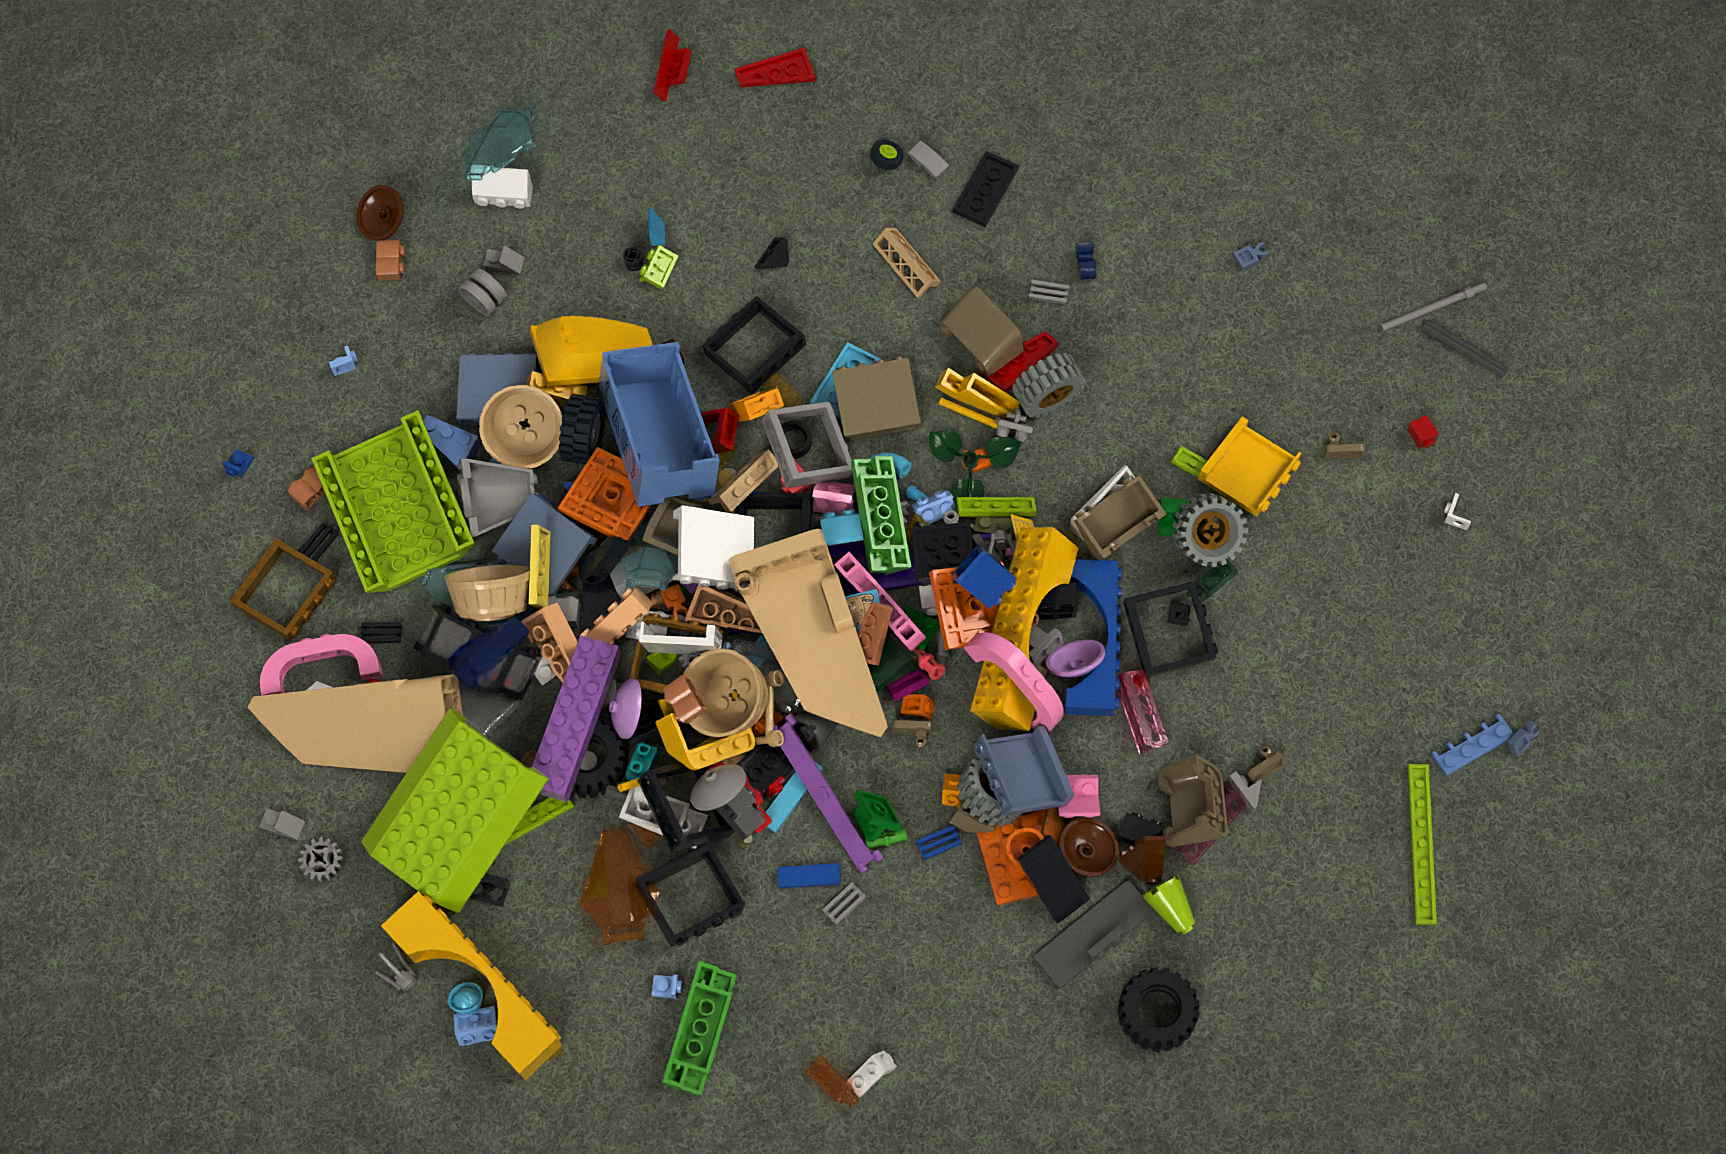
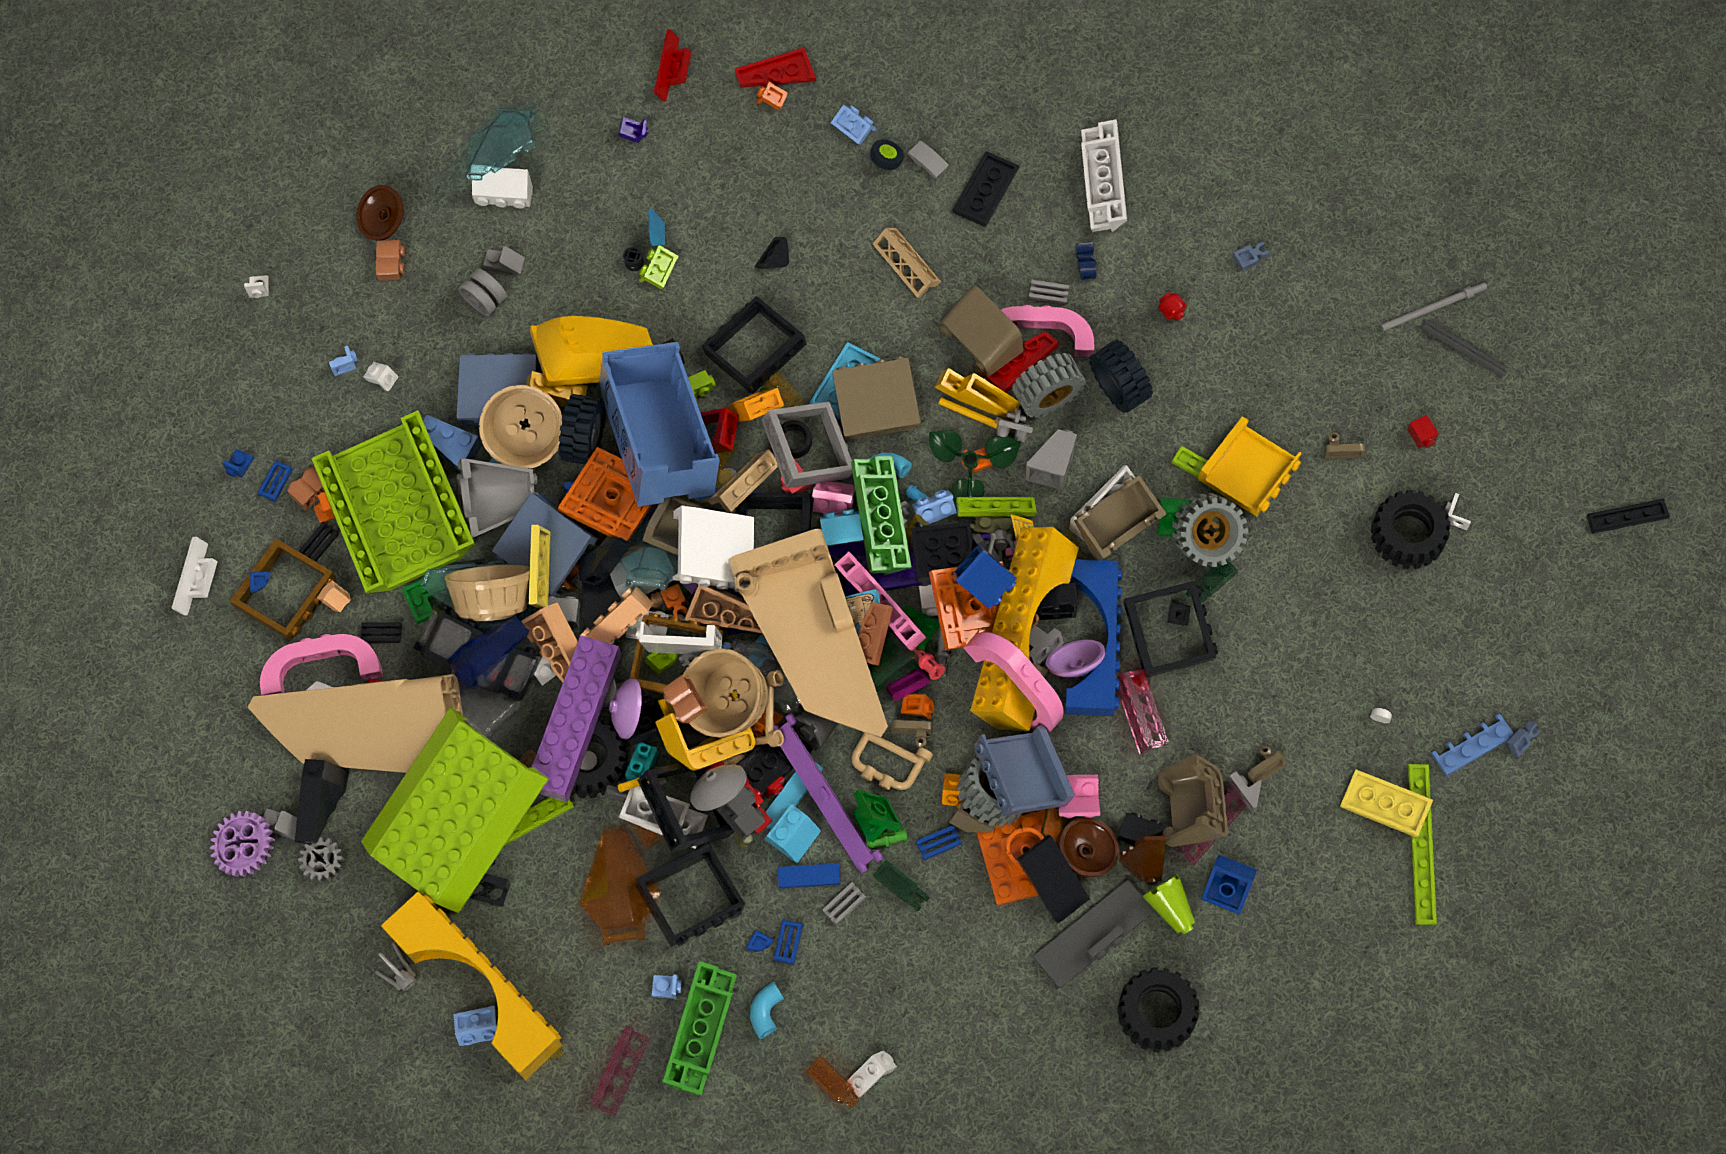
medium azure hat [448,982,483,1015] -> none
light grey pin [943,510,959,524] -> none
none -> white bracket [172,537,218,615]
none -> lavender gear [210,811,275,877]
none -> white bracket [244,275,268,298]
none -> blue tile [250,572,271,593]
none -> blue tile [257,460,293,502]
none -> black wedge [295,759,349,844]
none -> orange bracket [314,492,335,524]
none -> light nougat piece [317,581,351,613]
none -> white bracket [363,362,398,391]
none -> green plate [402,573,446,624]
none -> clear pink fence [590,1026,650,1116]
none -> dark purple bracket [618,117,649,142]
none -> lime brick [688,370,716,401]
none -> blue tile [746,930,774,952]
none -> medium azure cylinder [750,981,784,1039]
none -> orange bracket [756,82,788,110]
none -> medium azure slope [765,804,821,863]
none -> blue tile [774,920,803,965]
none -> light blue bracket [831,105,877,145]
none -> tan bar [851,732,933,791]
none -> clear green hinge [873,860,929,911]
none -> bright pink arch [1001,305,1094,357]
none -> light grey slope [1025,429,1077,490]
none -> white slope [1081,119,1127,232]
none -> black wheel [1089,340,1153,413]
none -> red head [1158,292,1187,321]
none -> blue slope [1201,854,1257,915]
none -> light yellow tile [1340,769,1433,838]
none -> white tile [1370,708,1392,723]
none -> black tyre [1371,490,1451,569]
none -> black tile [1586,499,1670,534]

